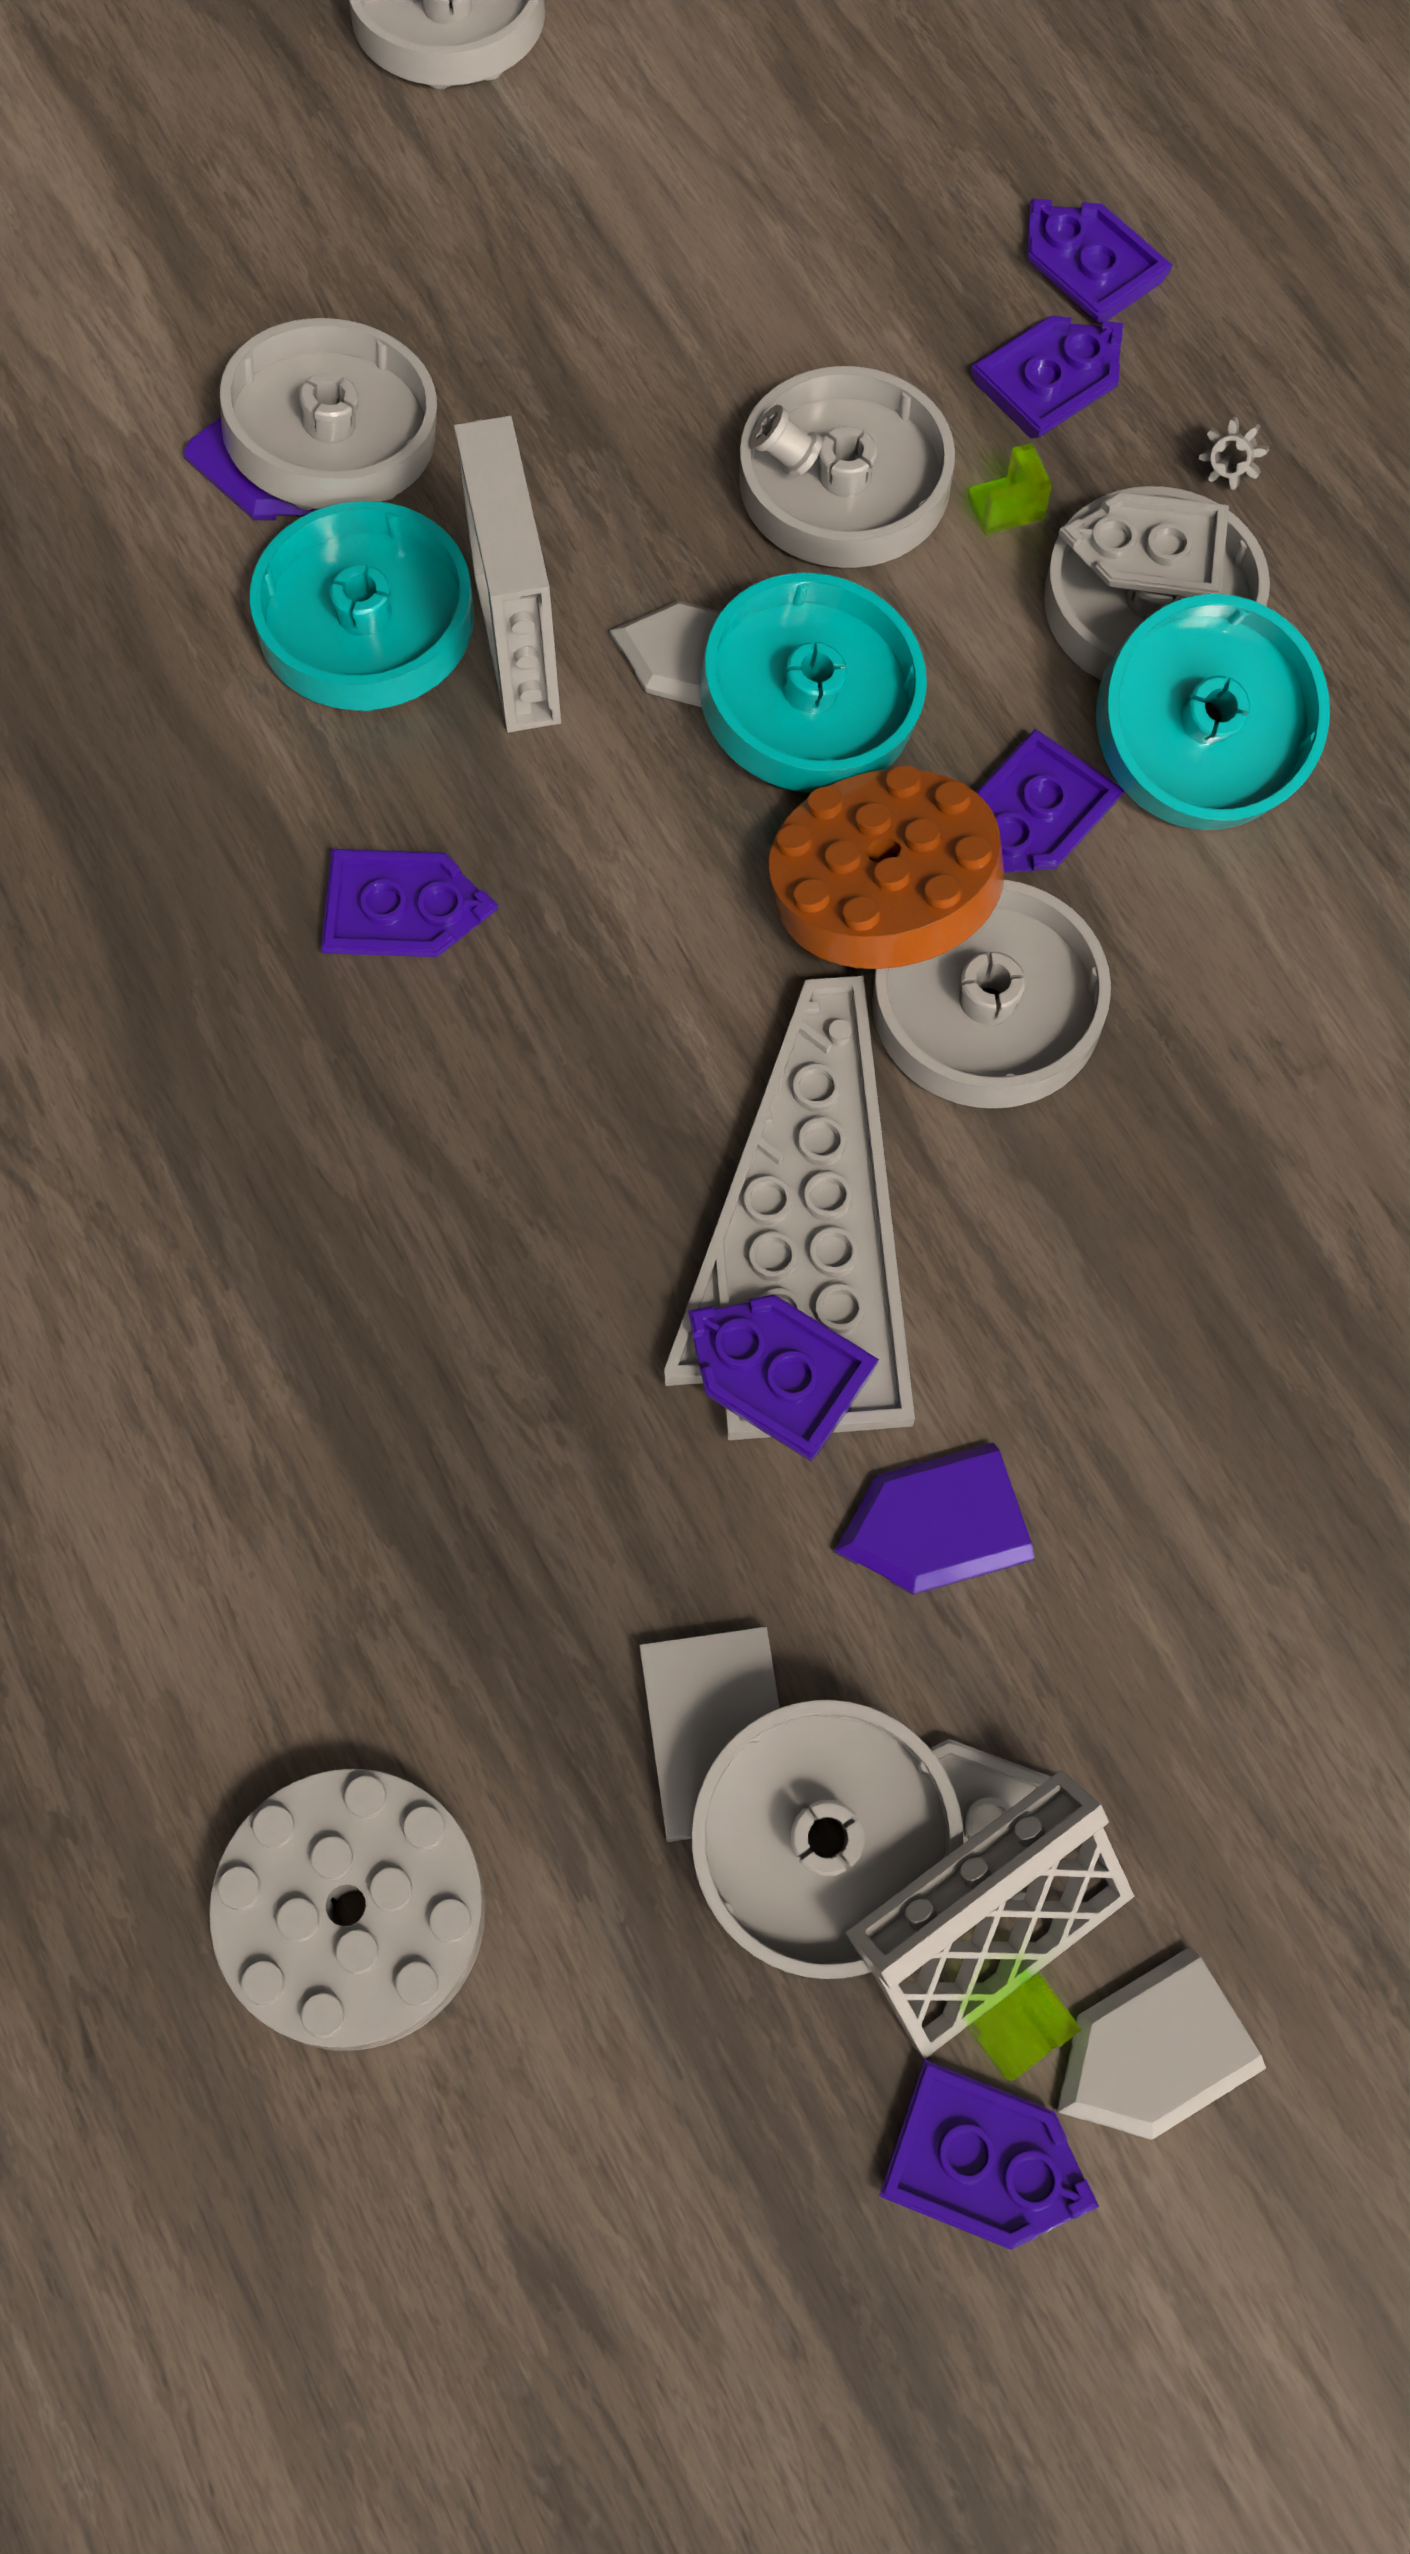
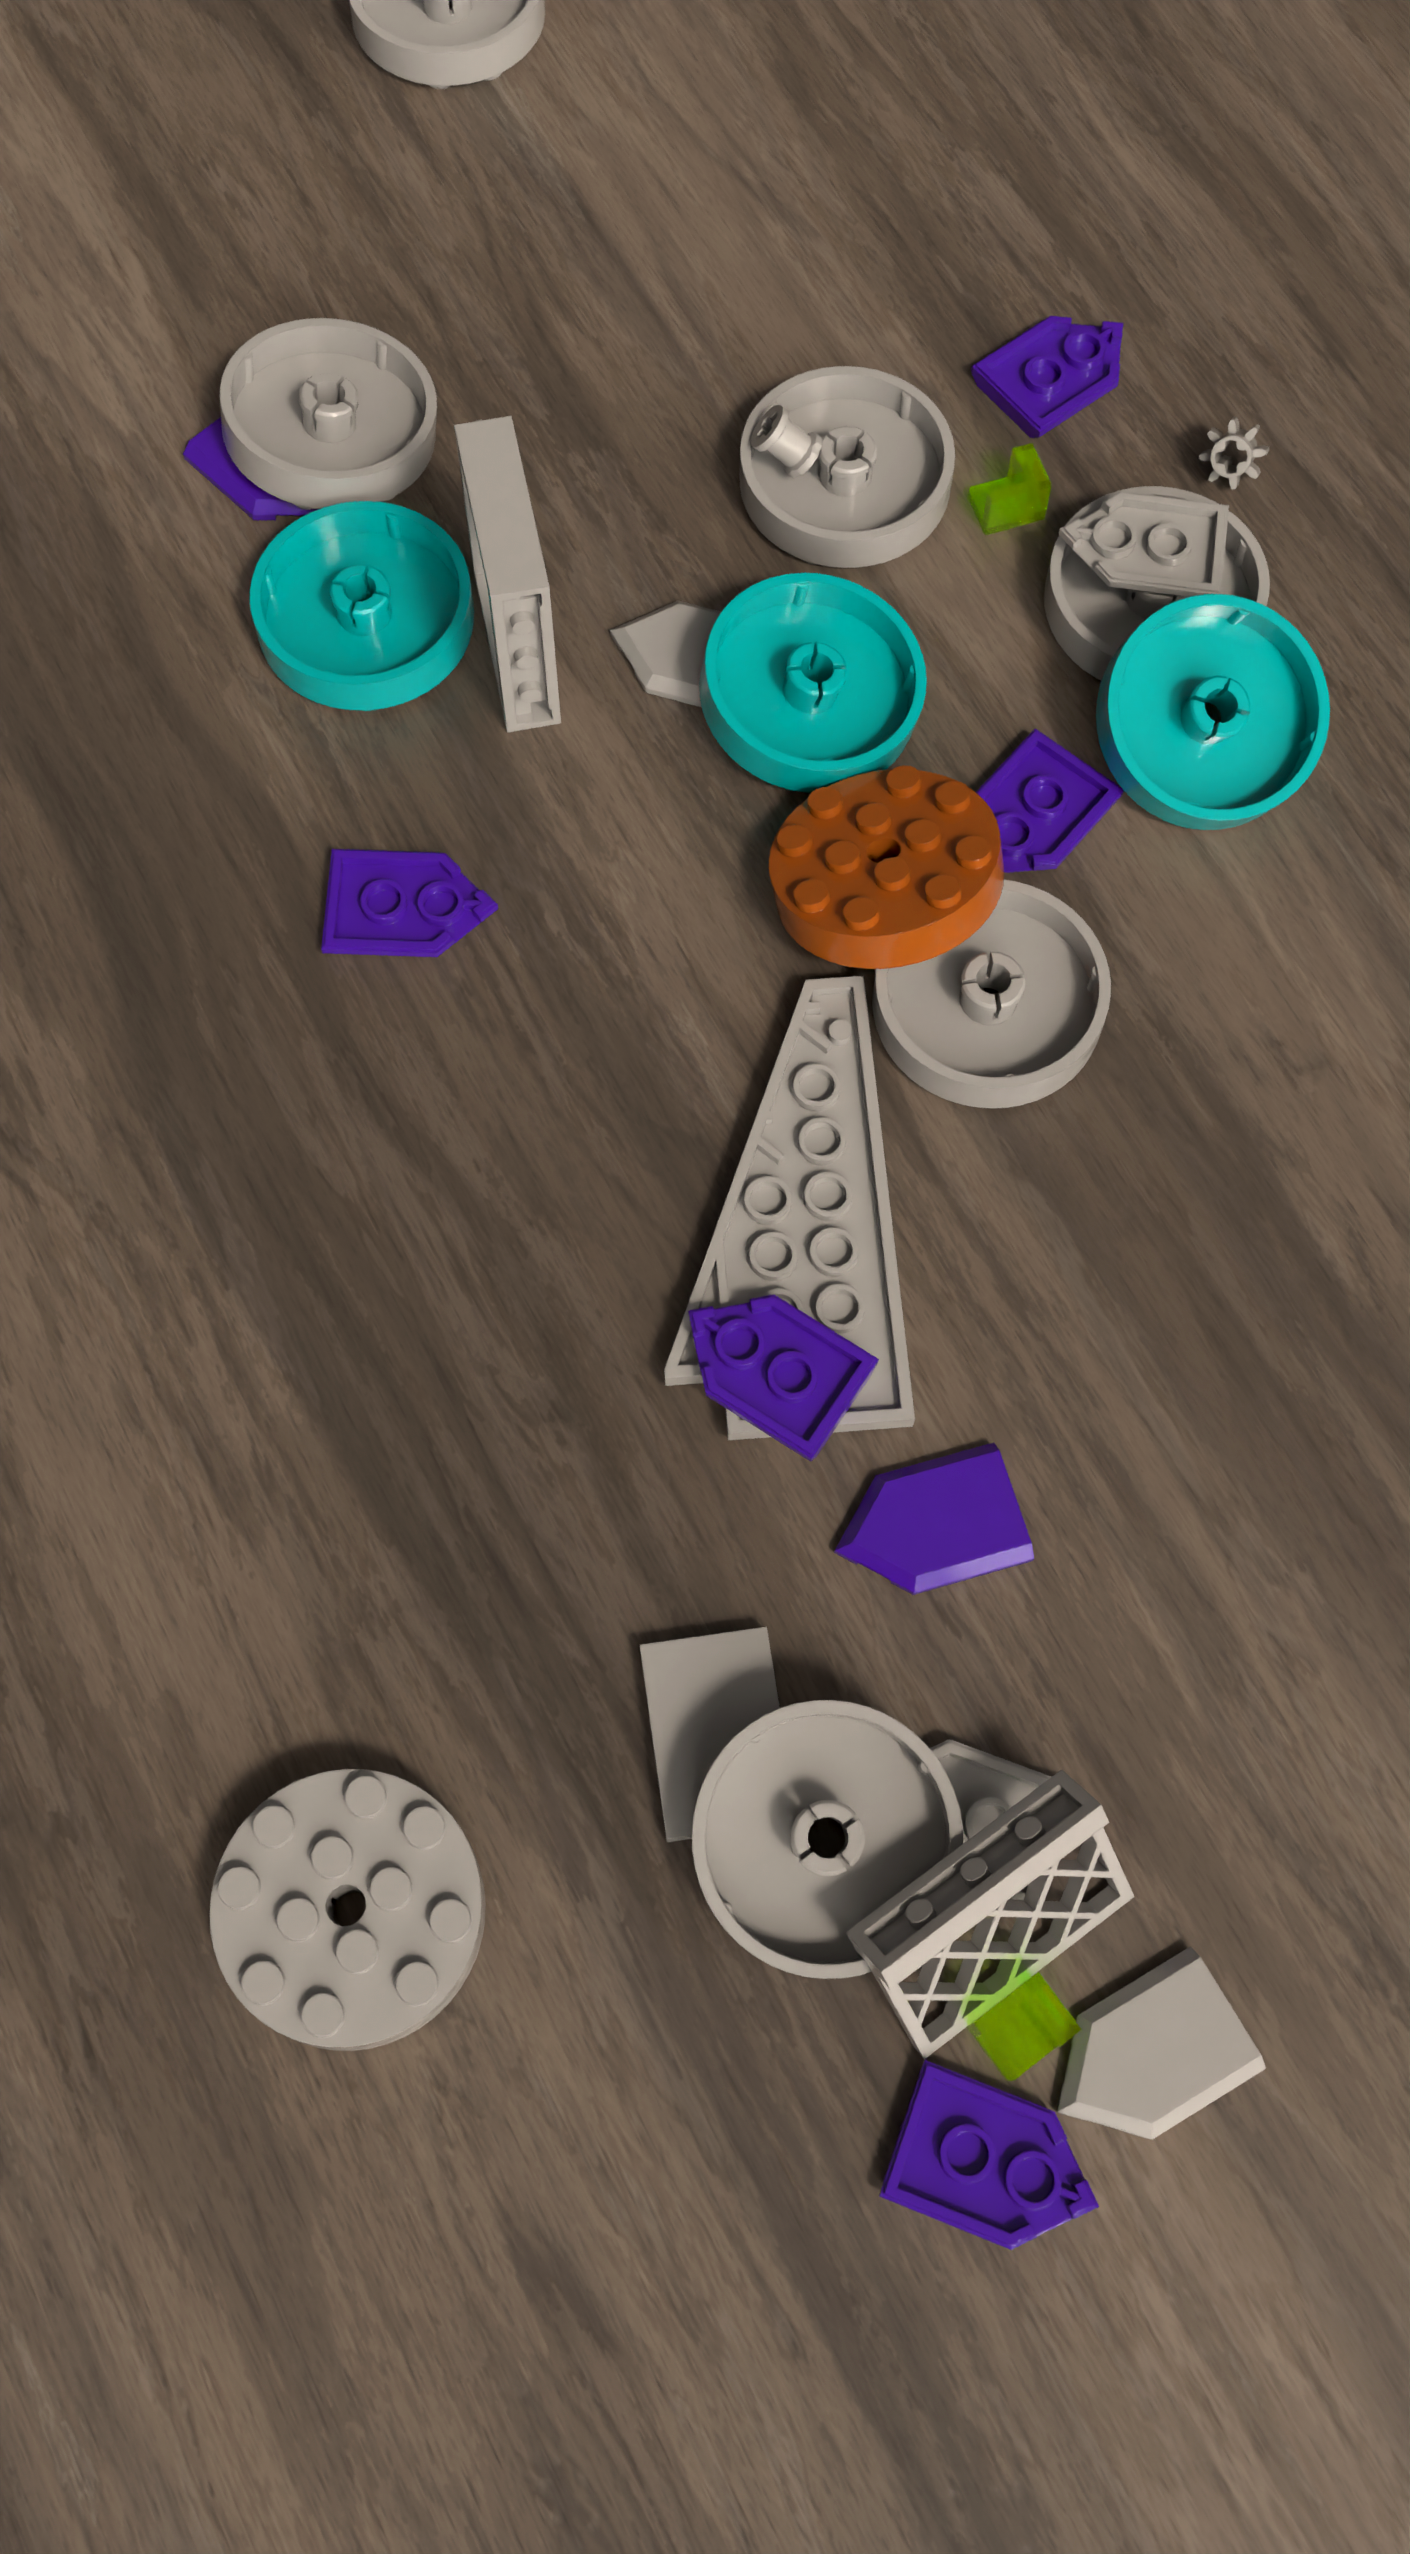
dark purple tile [1027,199,1172,323] -> none

